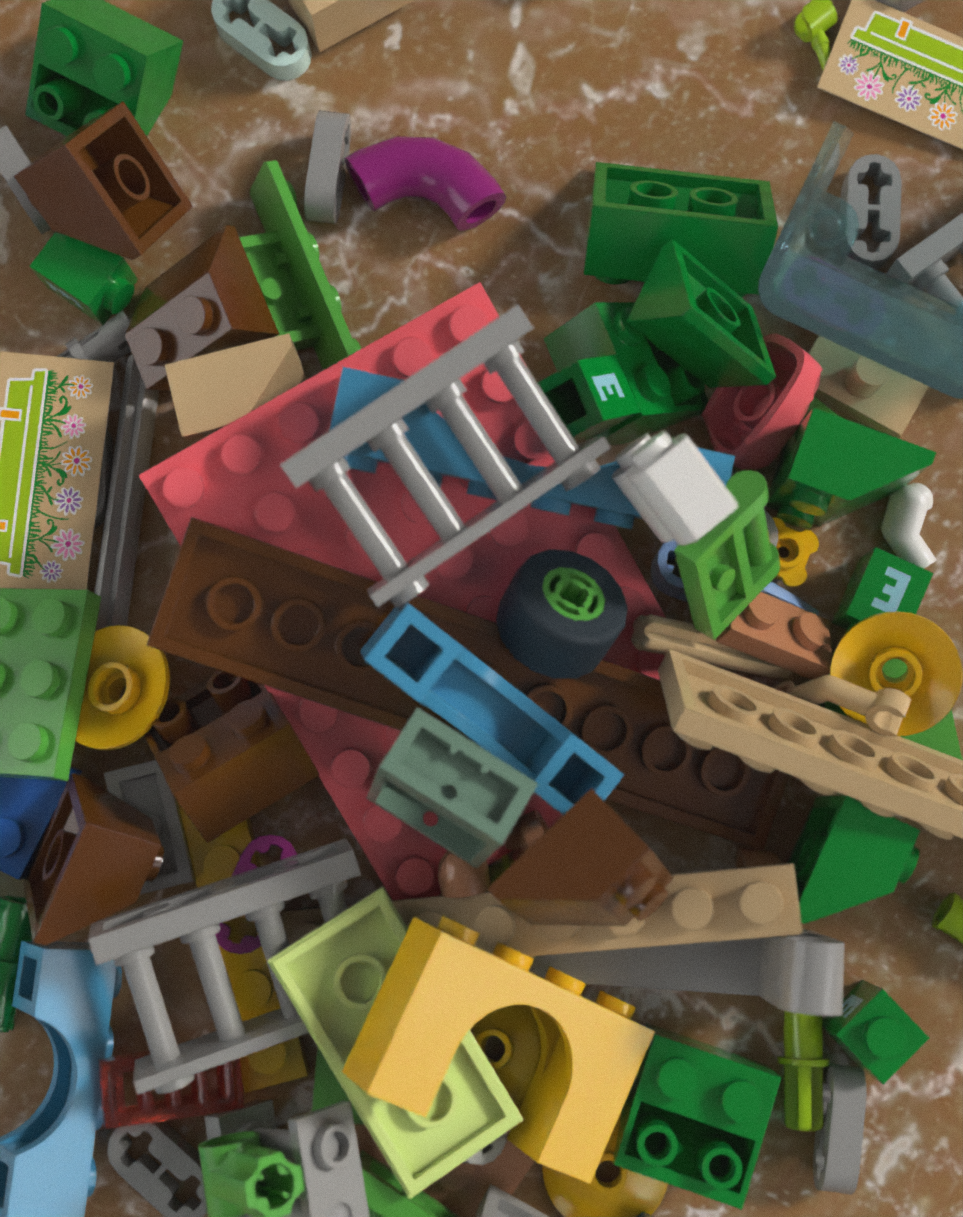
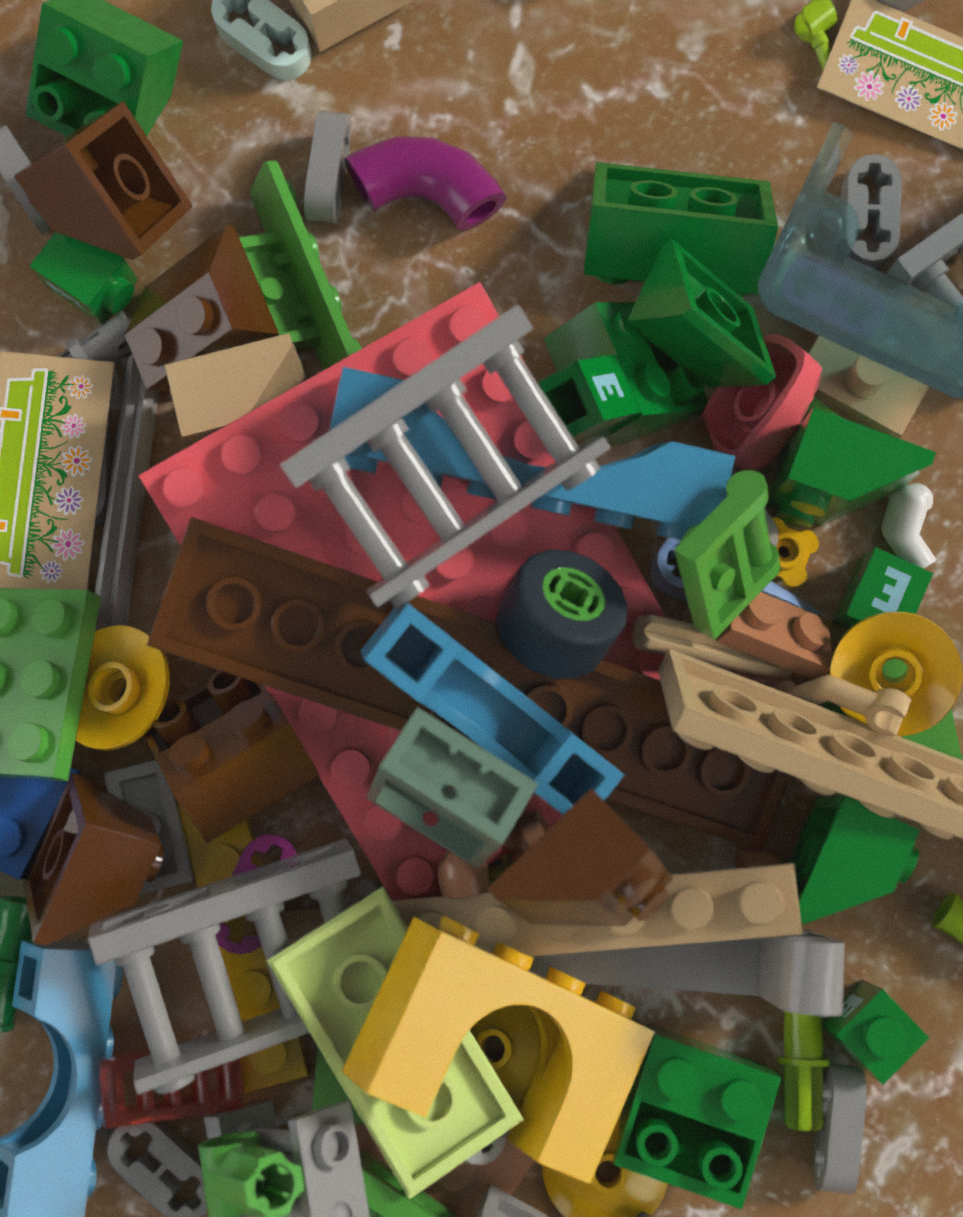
white brick [611,431,738,545] -> none

